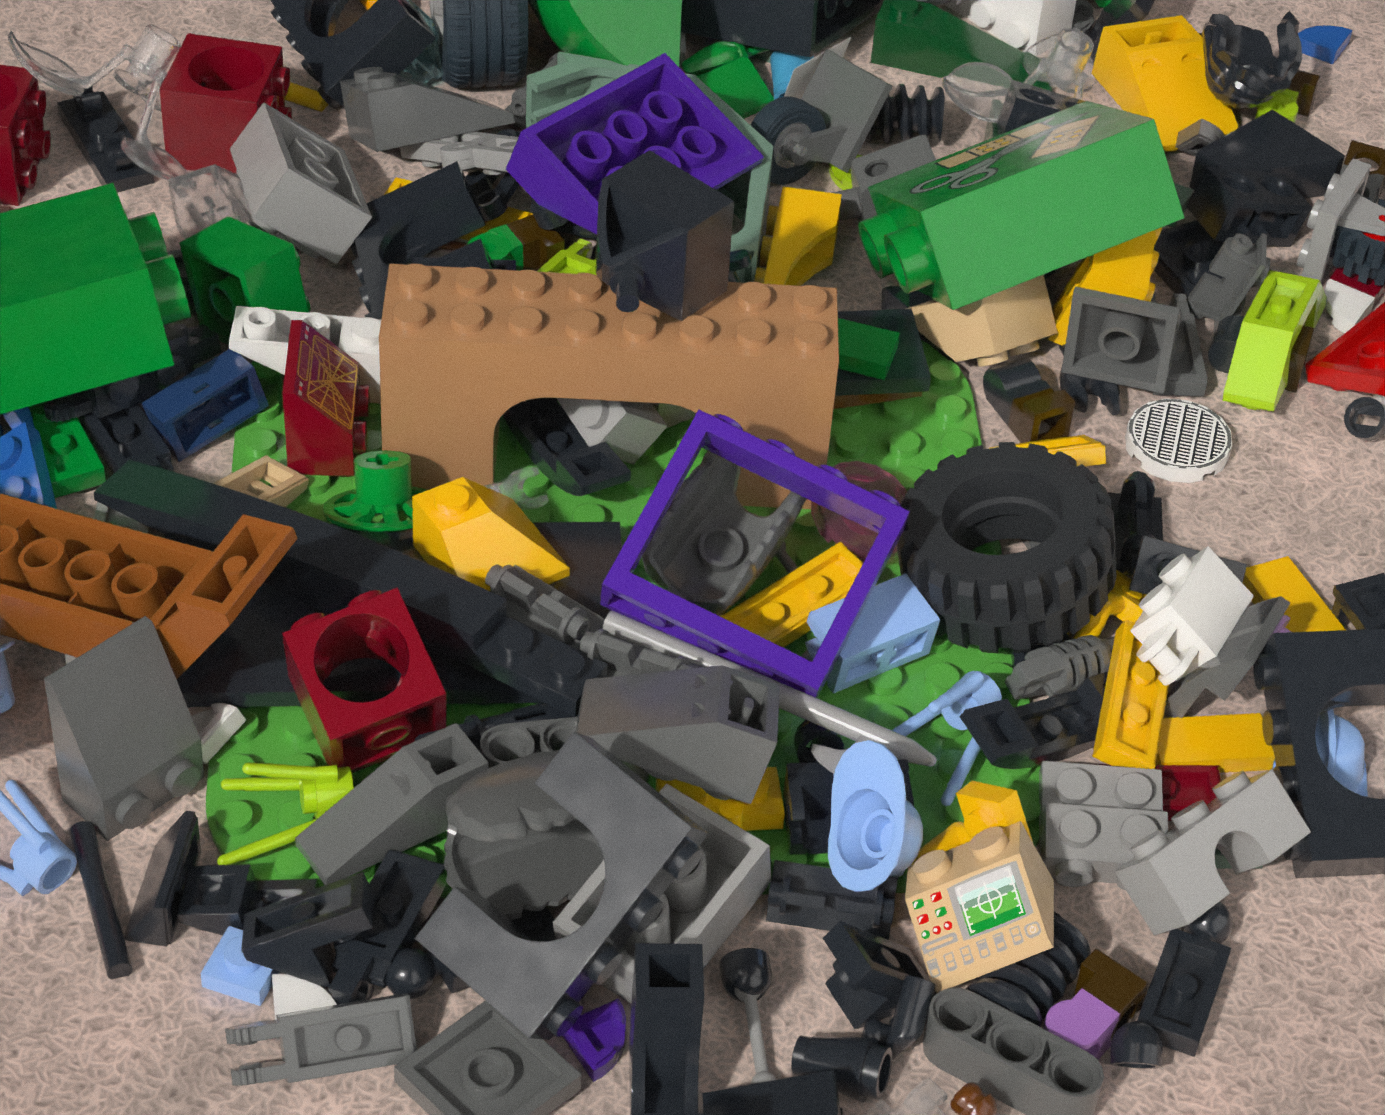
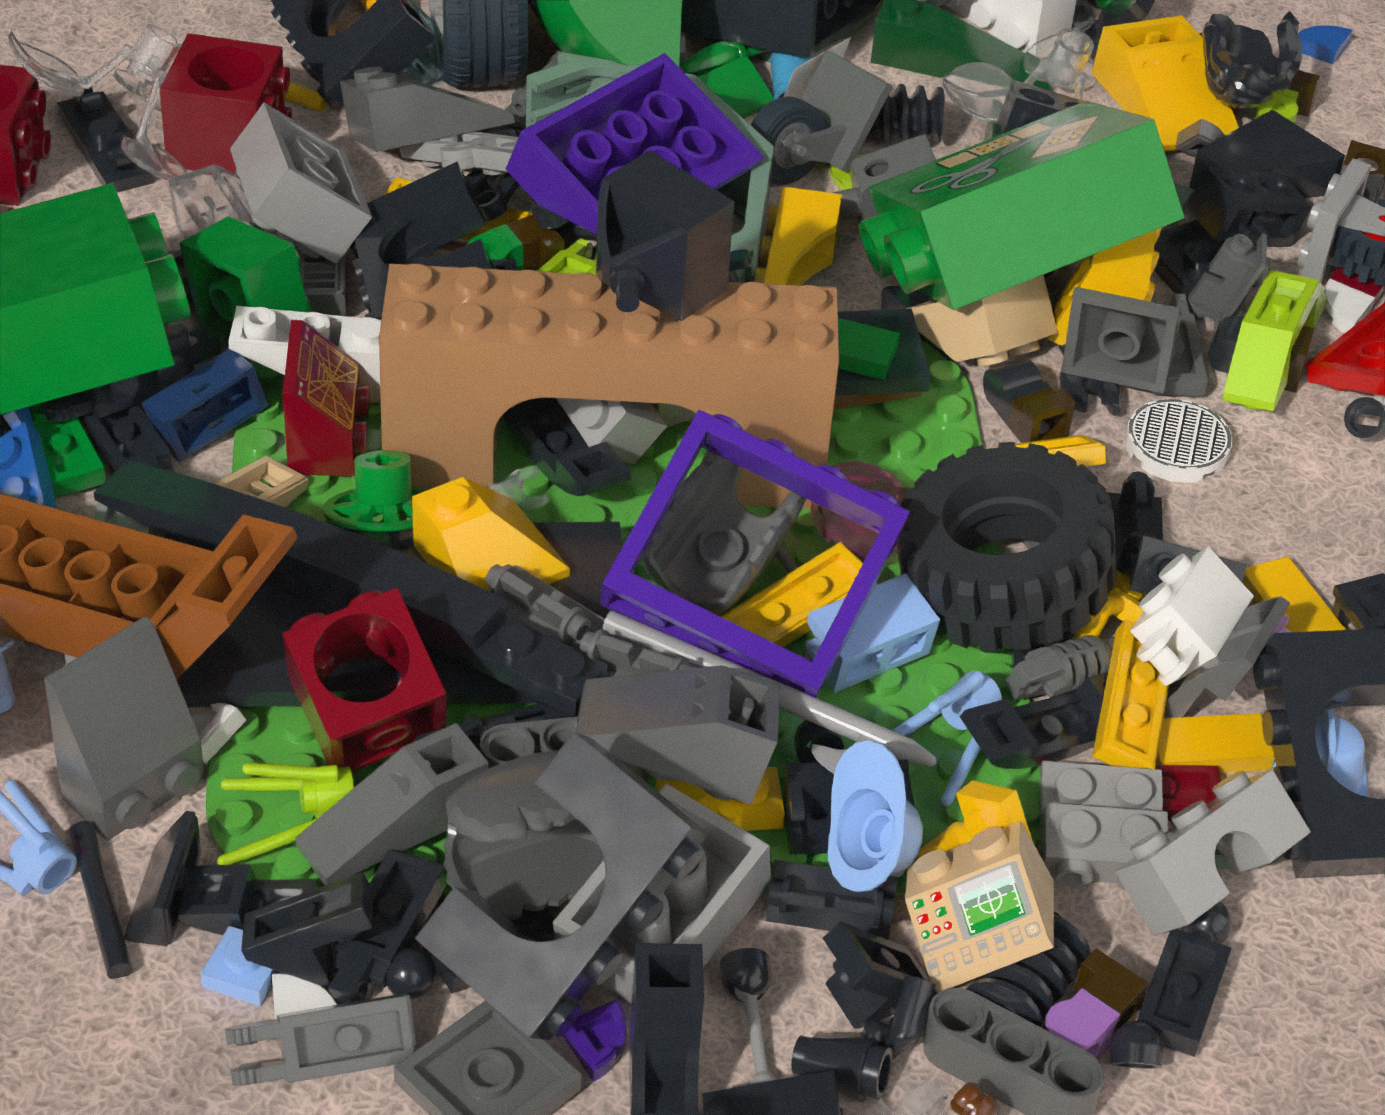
none -> dark grey slope [297,251,346,316]

